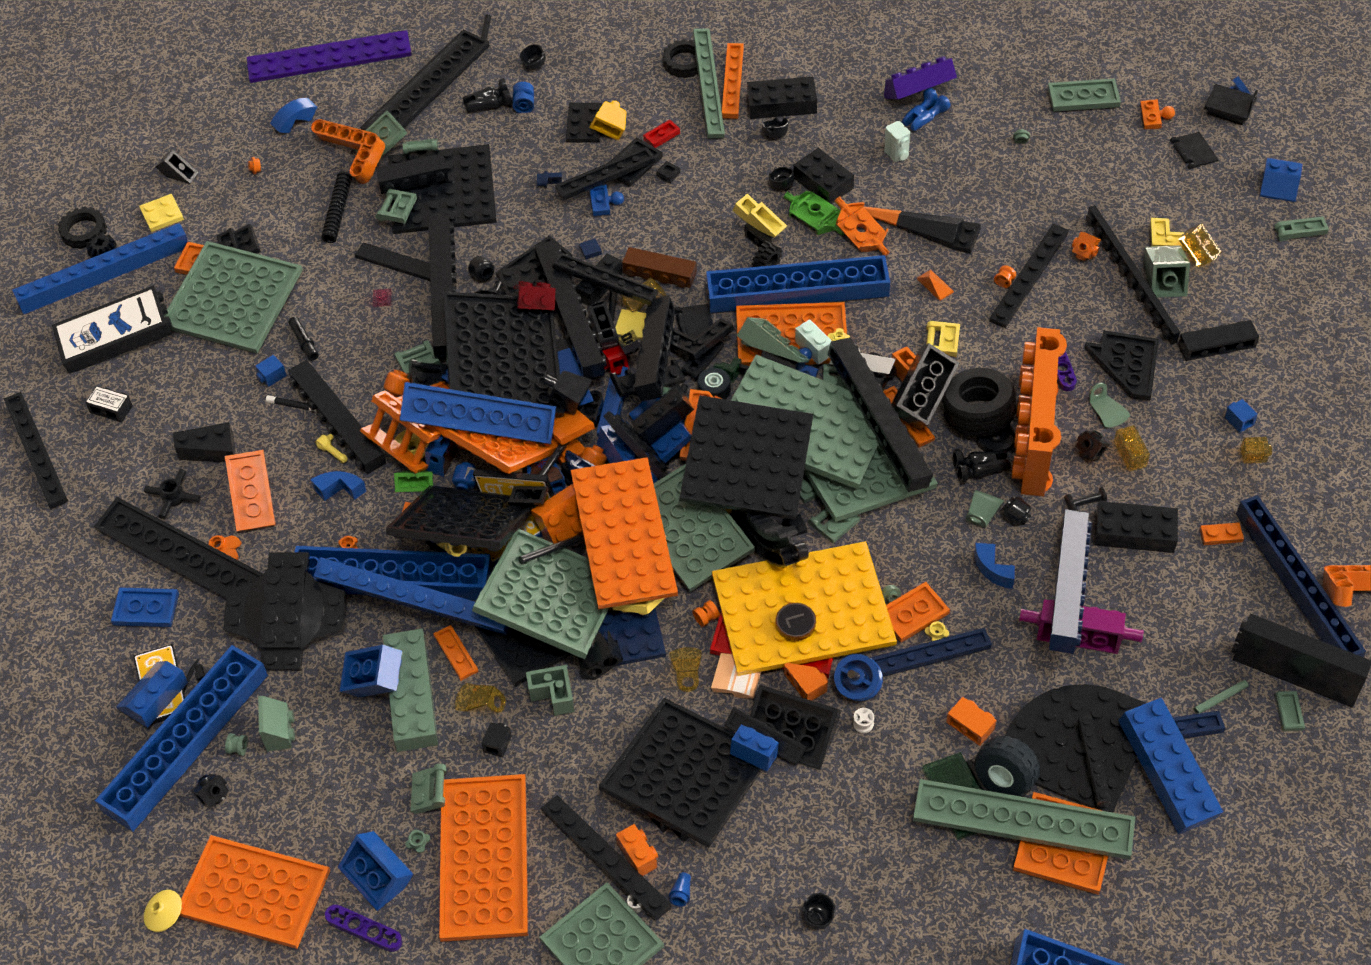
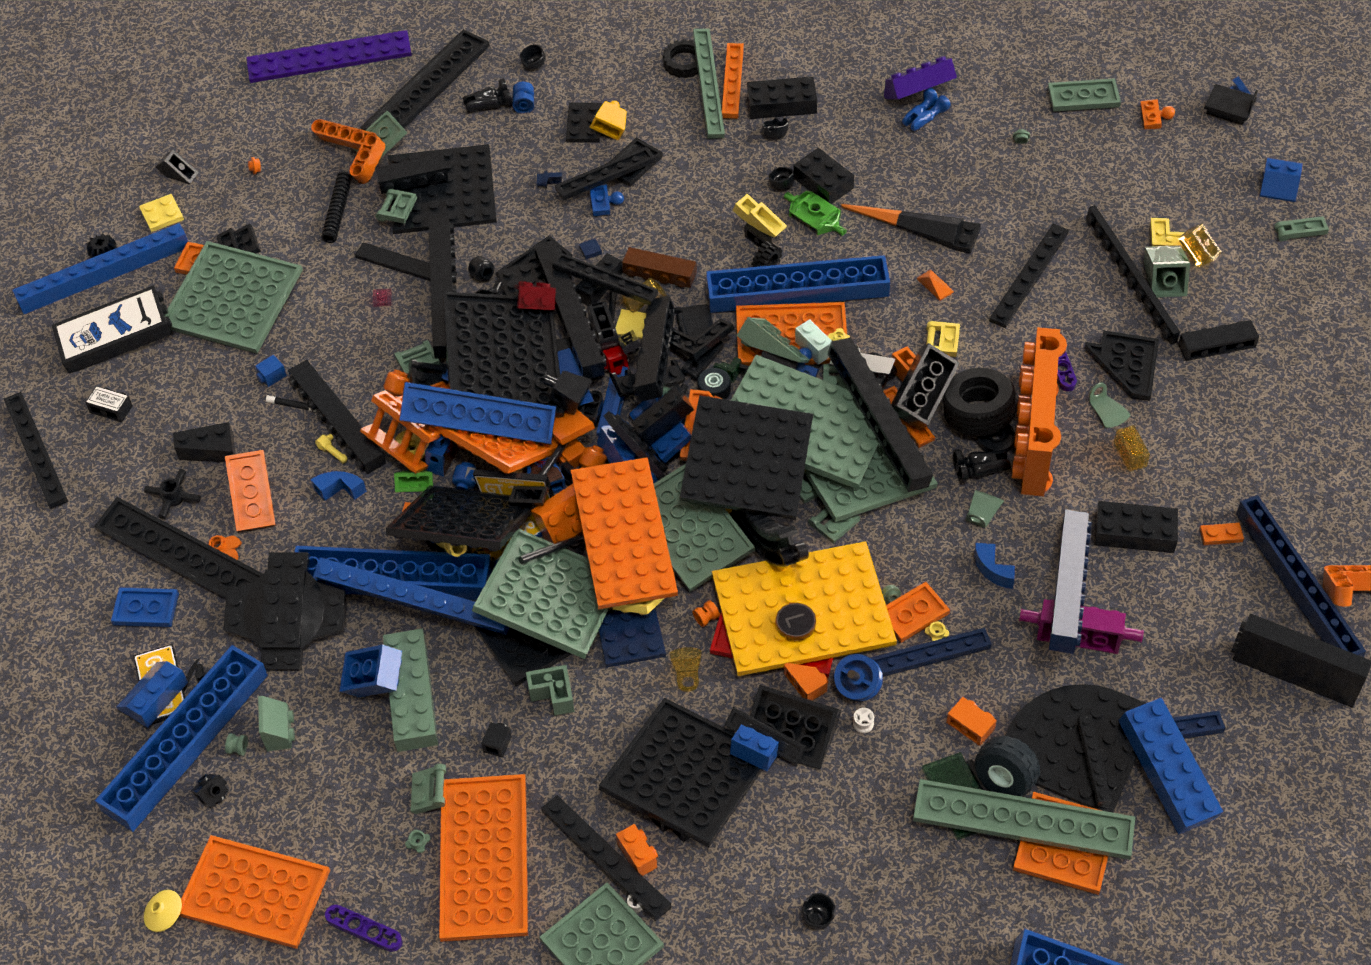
black tyre [58,207,107,249] -> none
blue brick [270,98,317,133] -> none
black pin [288,316,319,361] -> none
orange plate [338,536,358,548] -> none
blue slope [338,831,413,911] -> none
sand green plate [403,138,439,154] -> none
orange tile [433,625,479,681] -> none
clear yellow piece [455,683,506,713] -> none
black piece [481,14,491,40] -> none
dark blue tile [565,450,595,471] -> none
black piece [577,630,624,680] -> none
red plate [643,120,681,148] -> none
black plate [656,161,680,183] -> none
blue cone [669,872,691,907] -> none
light nougat slope [711,653,761,699] -> none
black plate [782,514,807,537] -> none
orange plate [834,197,890,256] -> none
light aqua brick [884,121,910,162] -> none
orange wheel [994,265,1016,288] -> none
black head [1002,497,1031,525] -> none
black piece [1064,487,1108,511] -> none
orange brick [1072,232,1101,261] -> none
black brick [1075,430,1110,460] -> none
black piece [1170,132,1219,169] -> none
sand green piece [1193,680,1249,714] -> none
blue brick [1225,399,1258,433] -> none
clear yellow brick [1240,437,1272,464] -> none
sand green tile [1275,691,1305,731] -> none

